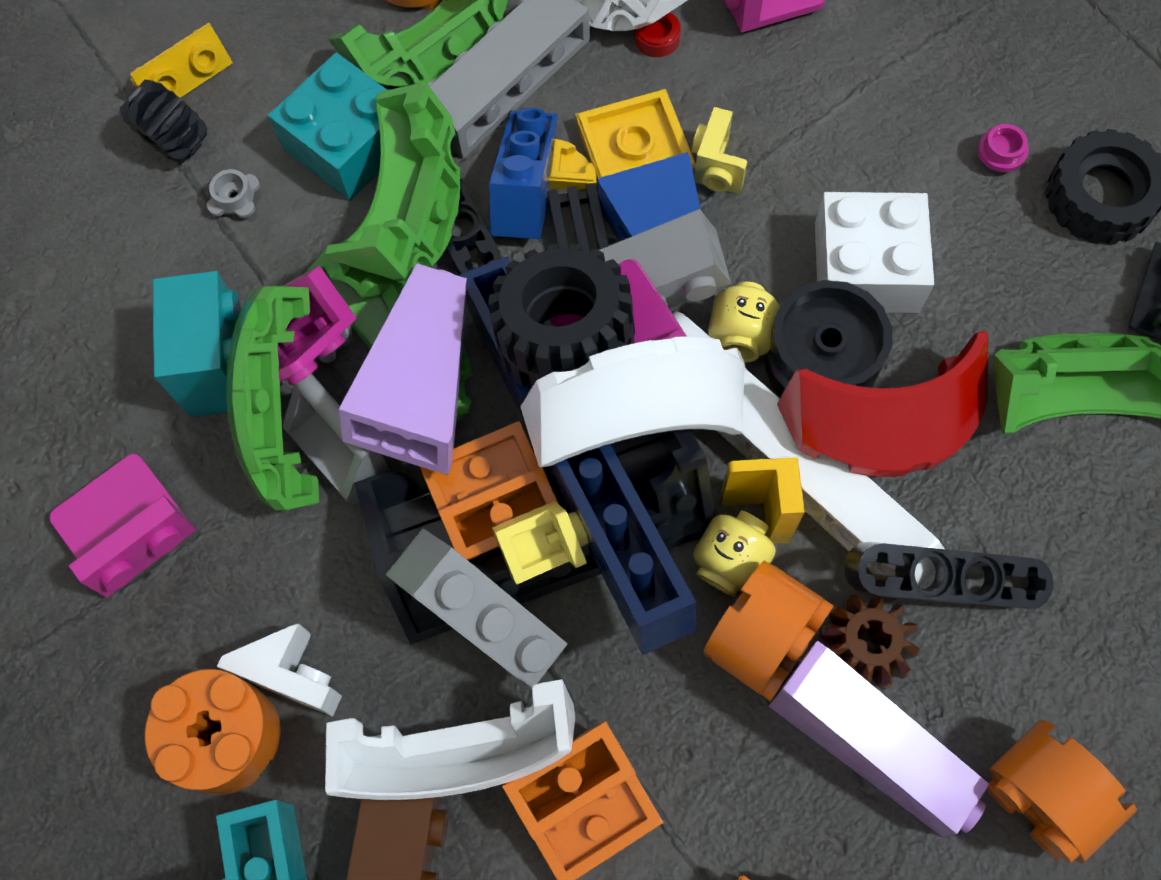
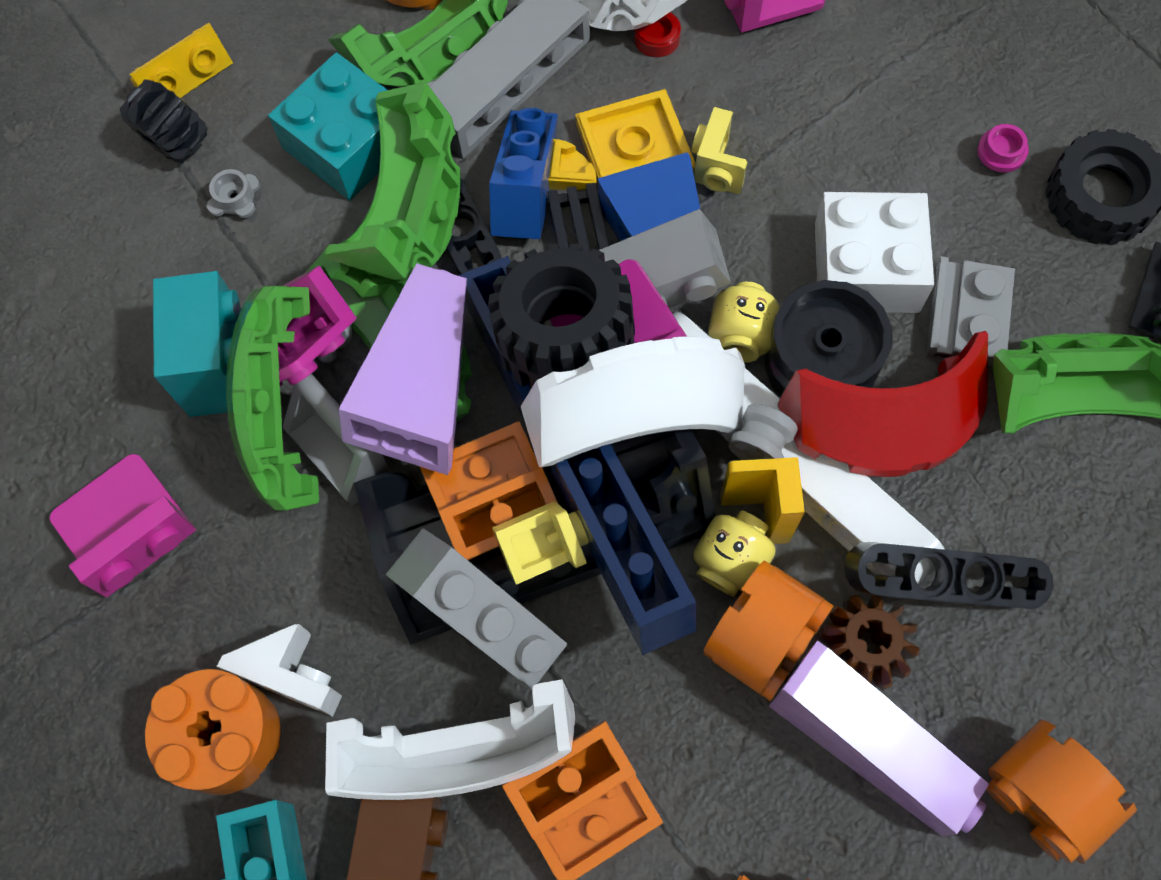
none -> light grey wheel [728,403,798,460]
none -> light grey plate [926,256,1015,367]

